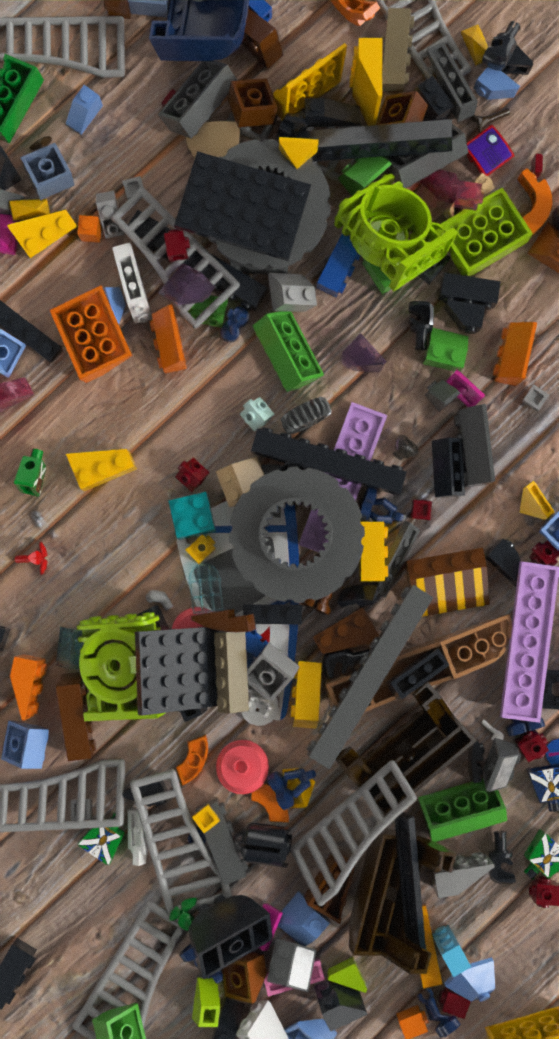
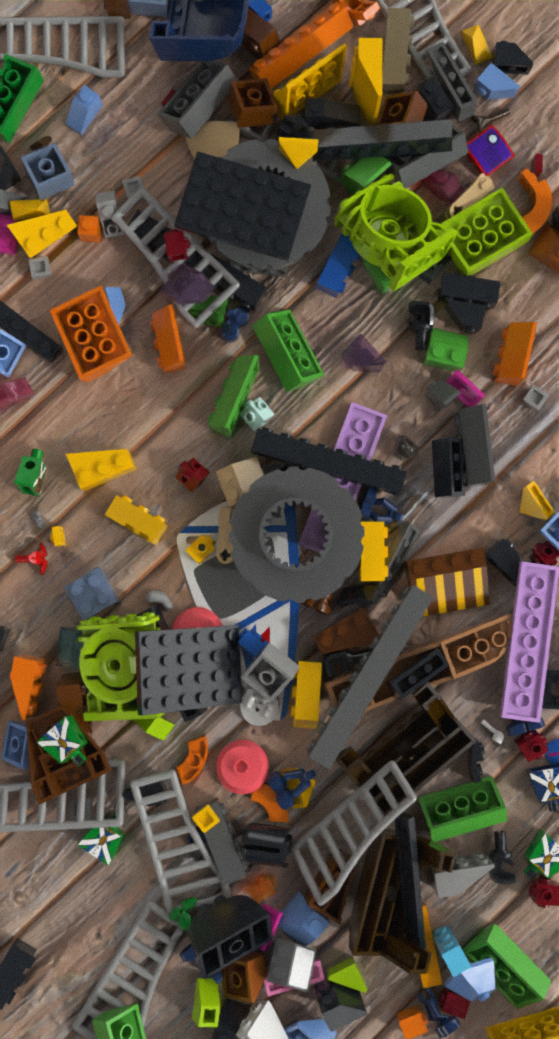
white slope [112,242,152,324] -> none
white hinge [128,808,148,866] -> none
teal brick [168,492,216,540] -> none
clear light blue window [188,563,224,614] -> none
reddish brown slope [191,609,256,632] -> none
dark tan brick [214,632,249,713] -> none
black brick [243,604,302,625] -> none
light grey slope [268,273,317,312] -> none
dark grey gear [281,397,332,434] -> none
dark red tile [411,500,432,521] -> none
clear pink brick [454,181,484,211] -> none
black piece [482,21,520,71] -> none
dark grey slope [482,738,521,792] -> none
none -> reddish brown wedge [26,705,112,805]
none -> light grey plate [29,256,52,280]
none -> torso [37,715,87,767]
none -> yellow plate [50,526,66,547]
none -> sand blue brick [64,568,120,620]
none -> yellow wedge [105,495,168,545]
none -> lime slope [133,715,175,741]
none -> bright green slope [207,355,259,438]
none -> tan piece [217,506,235,564]
none -> clear orange brick [246,873,278,903]
none -> orange brick [249,2,354,89]
none -> bright green slope [463,924,551,1009]

